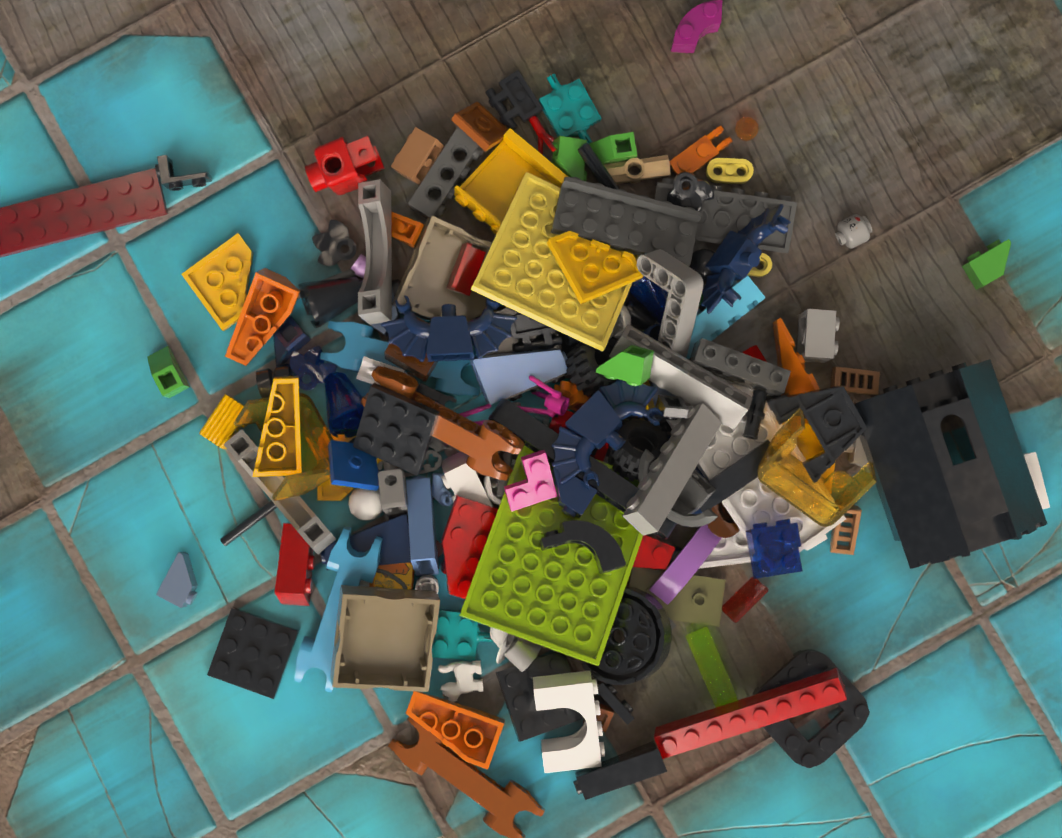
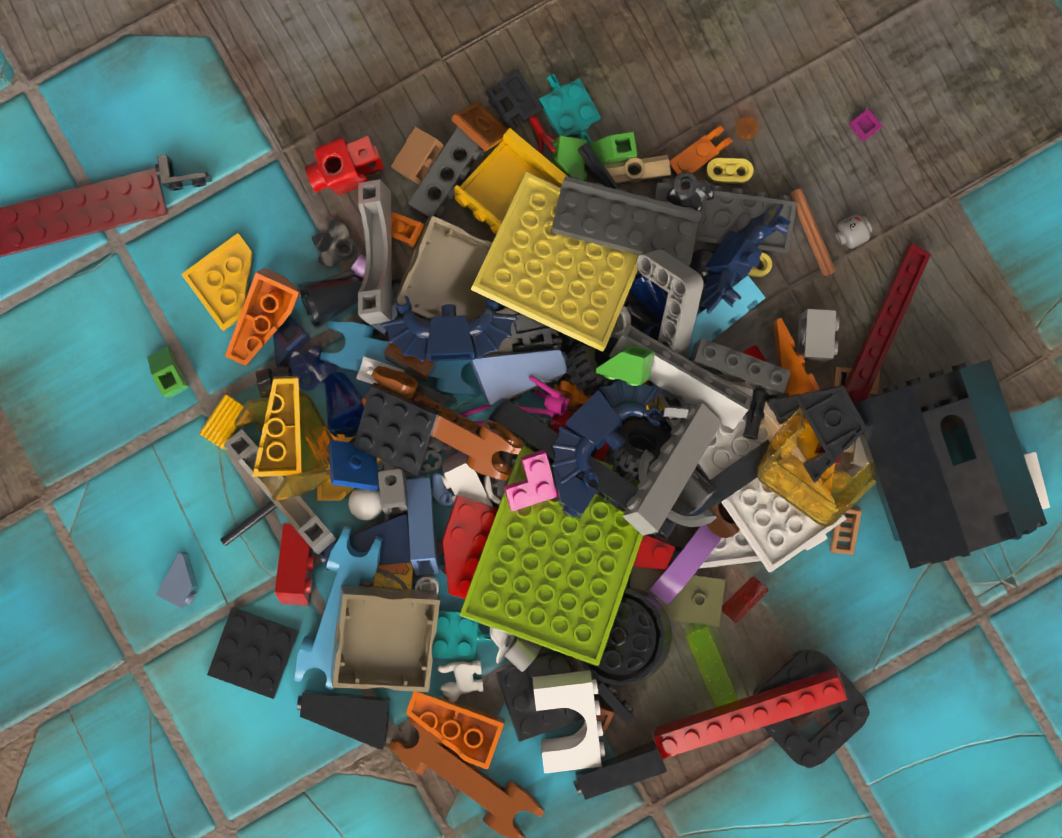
red panel [446,242,486,296] -> none
black arch [539,520,626,574] -> none
yellow plate [547,231,643,304] -> none
magenta brick [671,0,722,53] -> none
clear blue plate [745,519,803,579] -> none
bright green slope [962,239,1011,290] -> none
none -> black slope [297,690,390,750]
none -> nougat axle [790,188,835,276]
none -> dark red plate [814,243,931,464]
none -> magenta plate [848,108,883,143]

